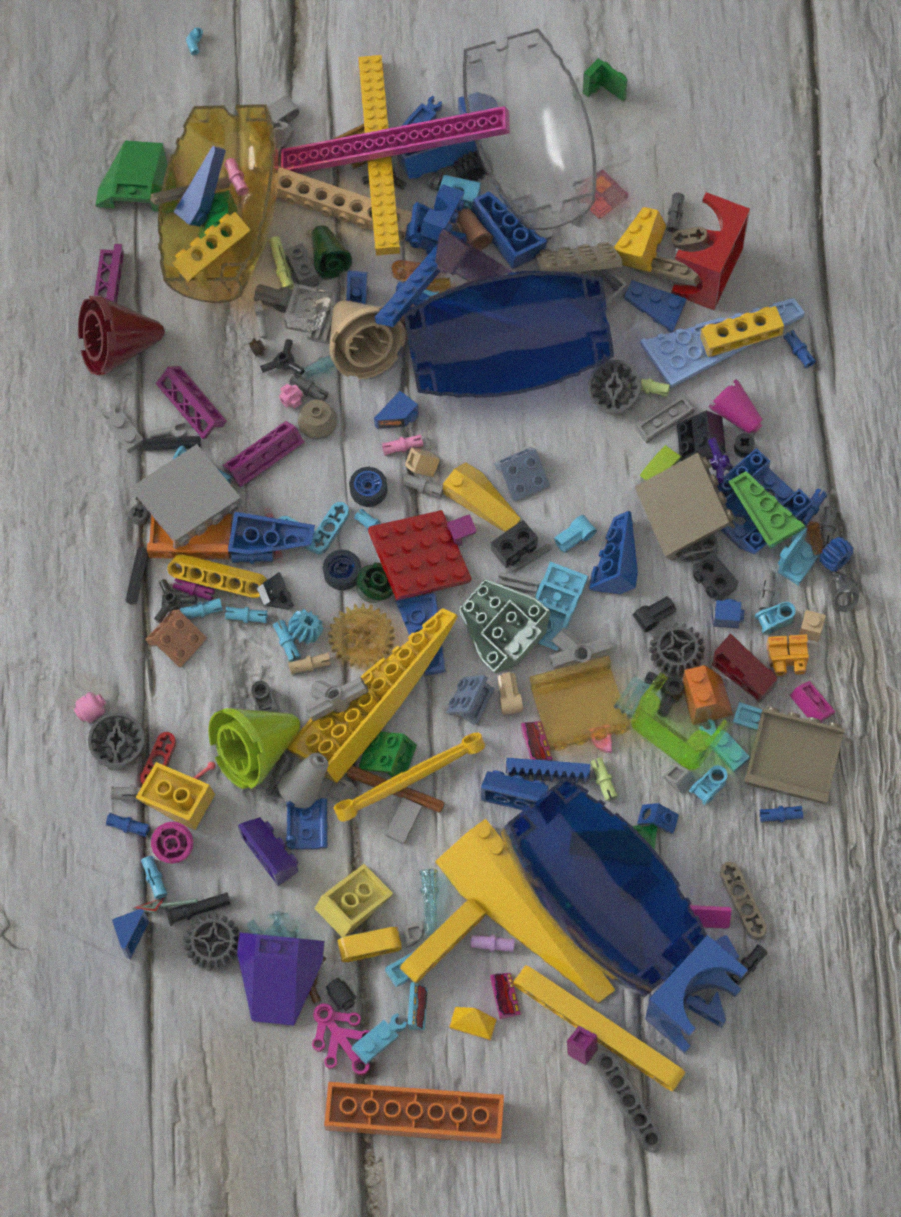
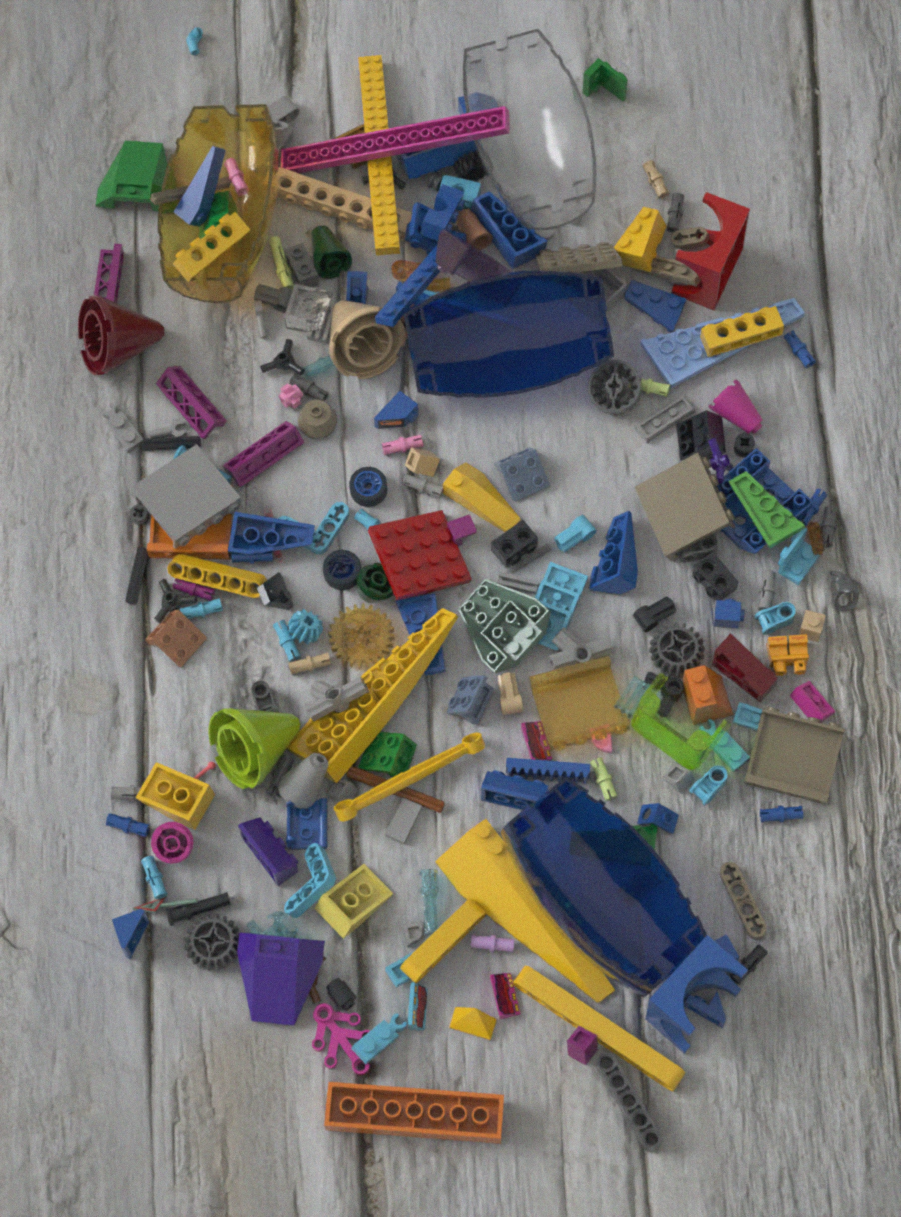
bright pink head [74,692,106,723] -> none
dark grey gear [88,713,146,770] -> none
red beam [140,732,176,785] -> none
medium azure pin [225,606,268,624] -> none
dark brown plate [249,338,266,357] -> none
yellow beam [337,927,402,962] -> none
blue plate [401,96,442,126] -> none
clear pink tile [574,169,628,220] -> none
lime slope [639,445,681,480] -> none
dark pink slope [687,905,731,929] -> none
blue gear [819,537,854,572] -> none
none -> medium azure beam [284,843,336,918]
none -> tan pin [642,160,670,199]

